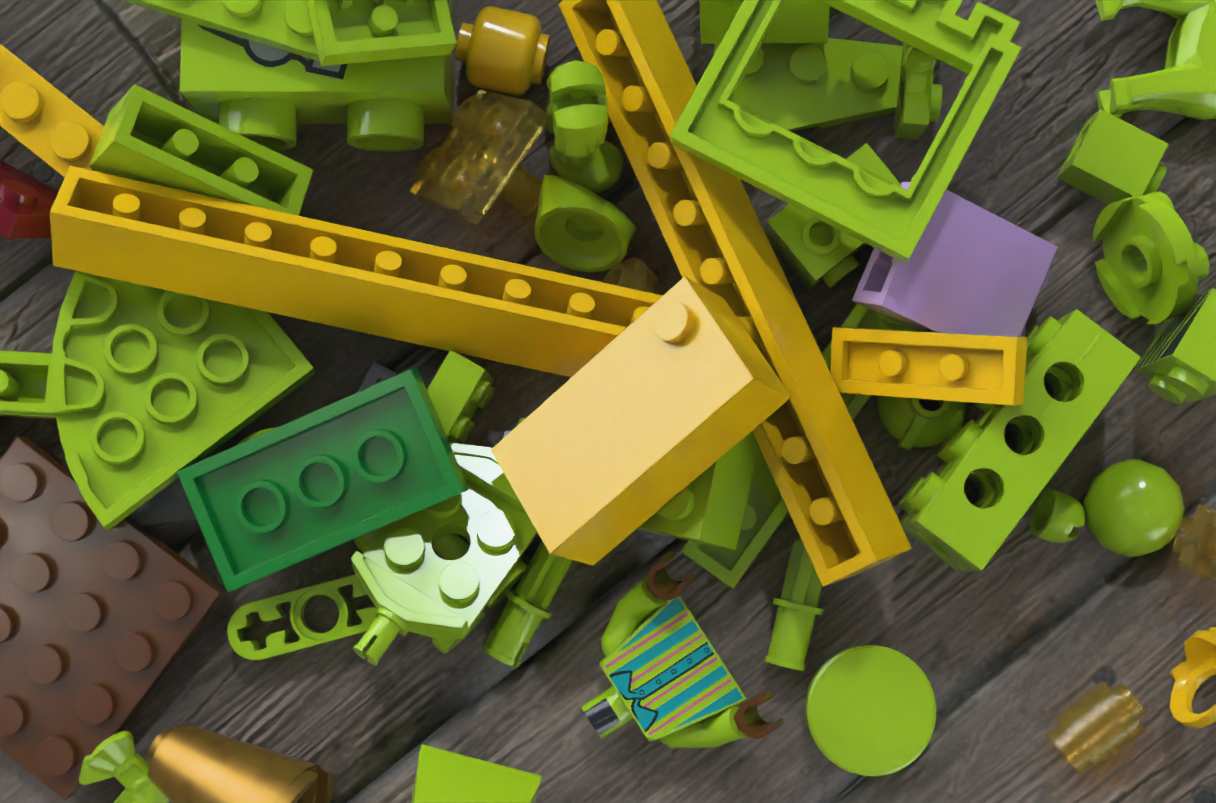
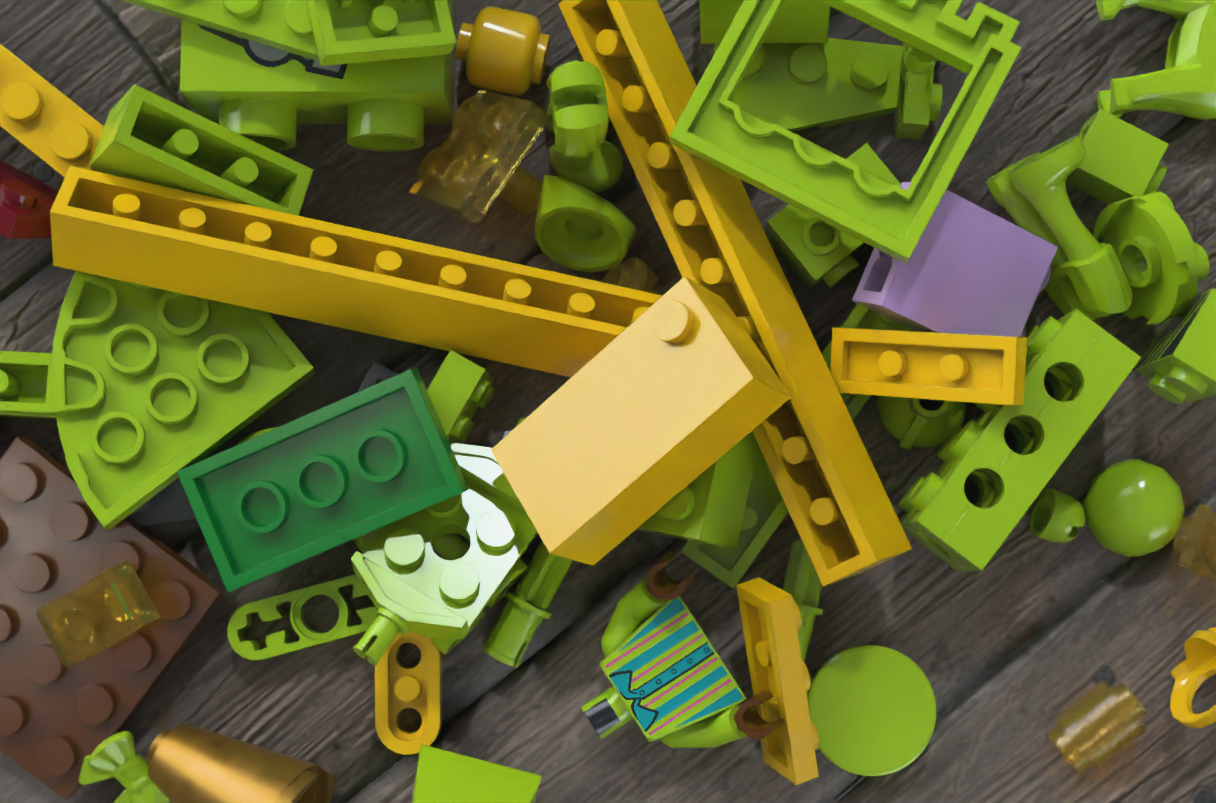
none -> clear yellow bracket [36,559,160,668]
none -> yellow plate [375,631,442,755]
none -> yellow plate [736,577,819,785]
none -> lime piece [985,136,1133,320]

